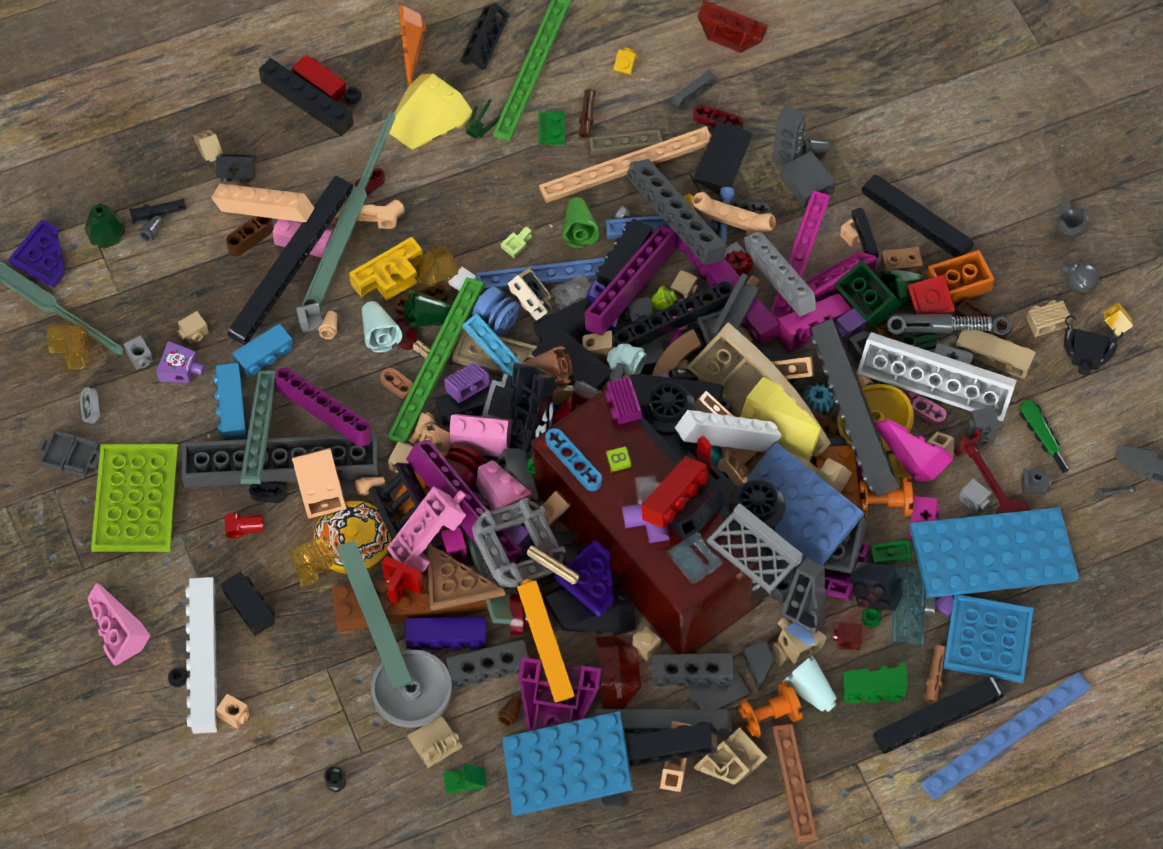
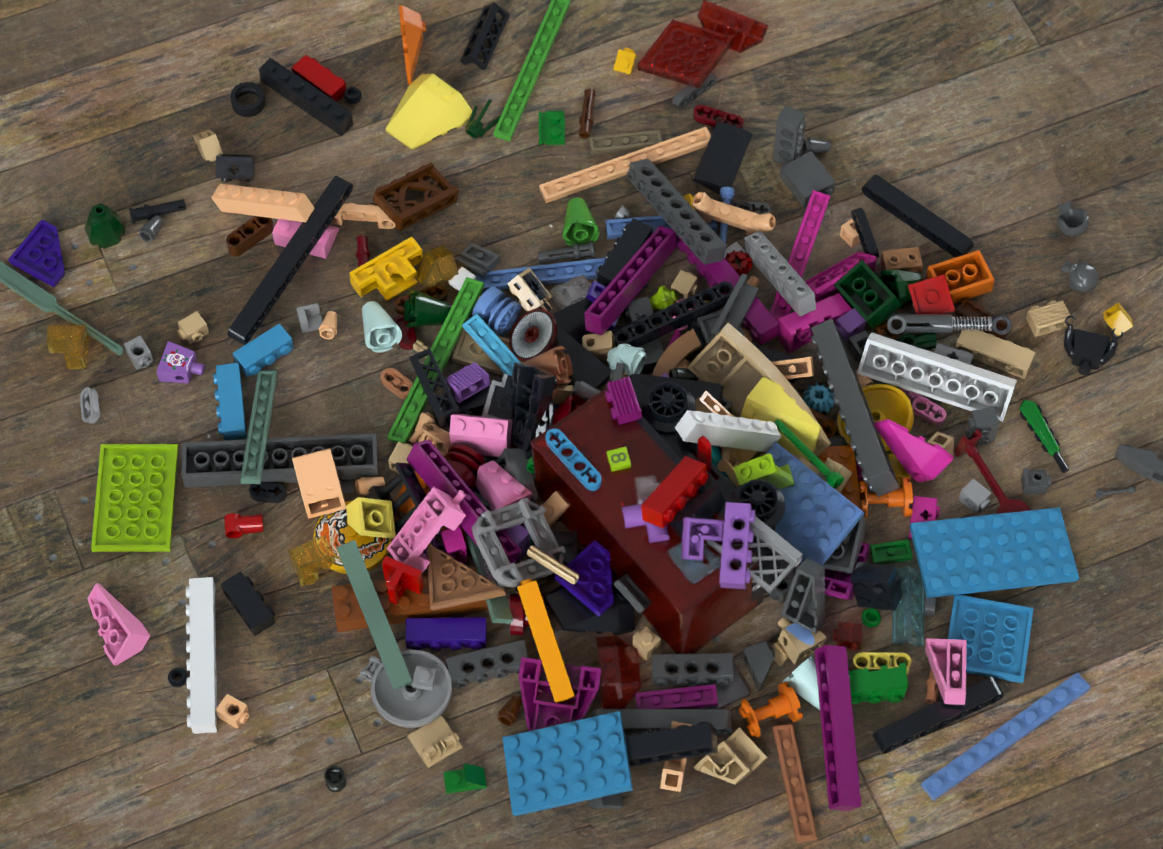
dark grey piece [37,430,100,477] -> none
magenta beam [275,368,371,446] -> none
sand green piece [302,112,395,308] -> none
dark red beam [354,168,385,196] -> none
yellowish green plate [500,226,532,258] -> none
medium lavender tile [935,595,954,617] -> none
none -> black tyre [230,82,265,117]
none -> light yellow slope [346,497,396,539]
none -> dark red pin [356,235,370,267]
none -> light grey bush [360,656,382,682]
none -> reddish brown fence [373,162,459,231]
none -> black fence [409,348,460,427]
none -> light grey plate [412,666,437,691]
none -> dark grey plate [455,243,501,277]
none -> piece [509,309,557,362]
none -> dark grey pin [538,241,595,263]
none -> dark grey tile [614,573,652,614]
none -> magenta plate [635,684,718,709]
none -> clear red plate [637,19,734,88]
none -> medium lavender brick [681,517,724,560]
none -> medium lavender brick [719,502,755,589]
none -> lime panel [734,453,795,490]
none -> green piece [774,419,844,489]
none -> magenta brick [814,645,861,811]
none -> light yellow beam [851,652,911,674]
none -> bright pink wedge [925,638,967,705]

